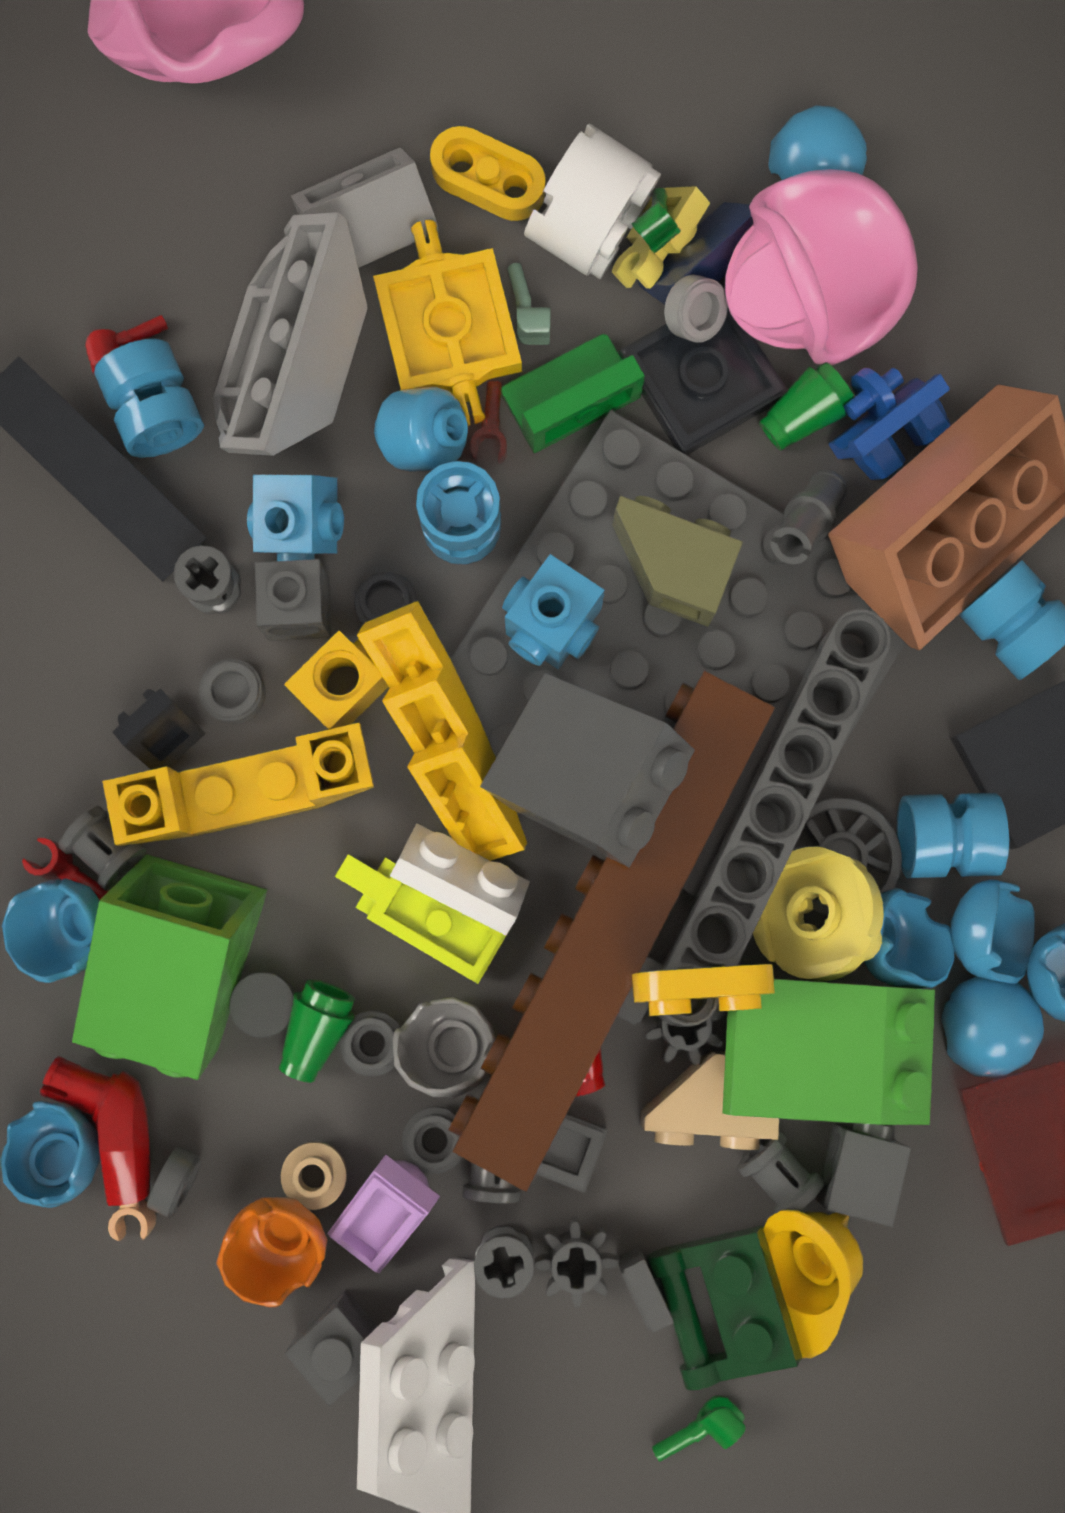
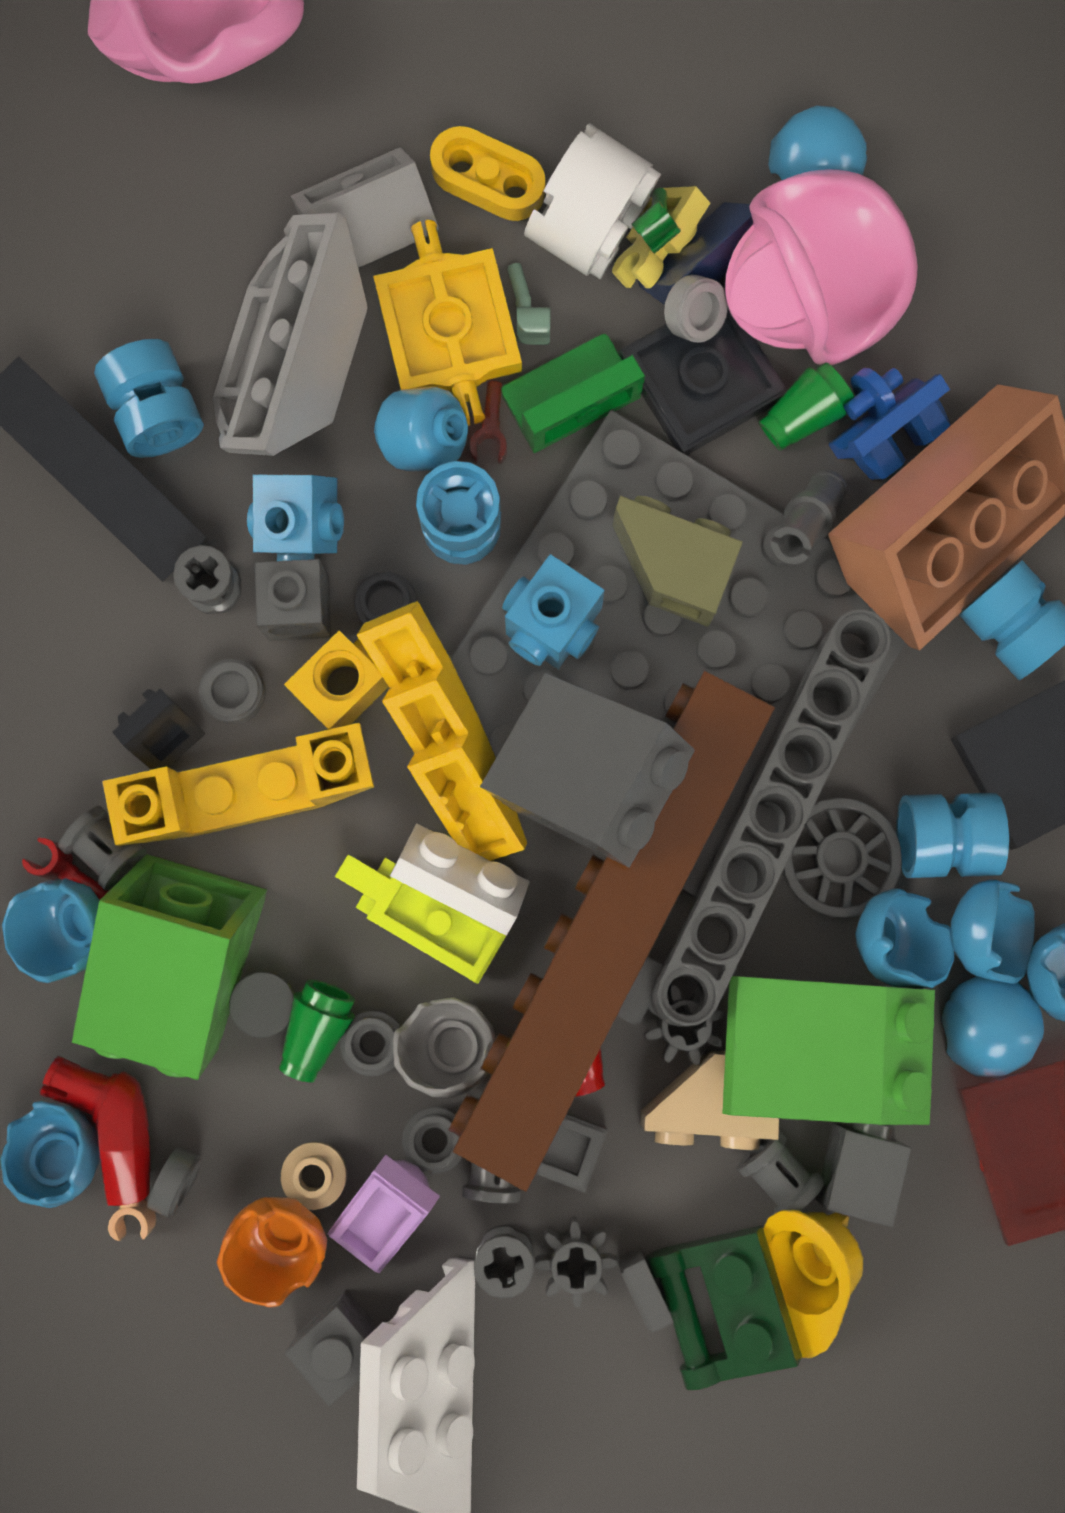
red hand [85,315,168,375] -> none
yellow plate [632,964,775,1016] -> none
green hand [652,1395,746,1462] -> none
light yellow plate [753,847,884,982] -> none

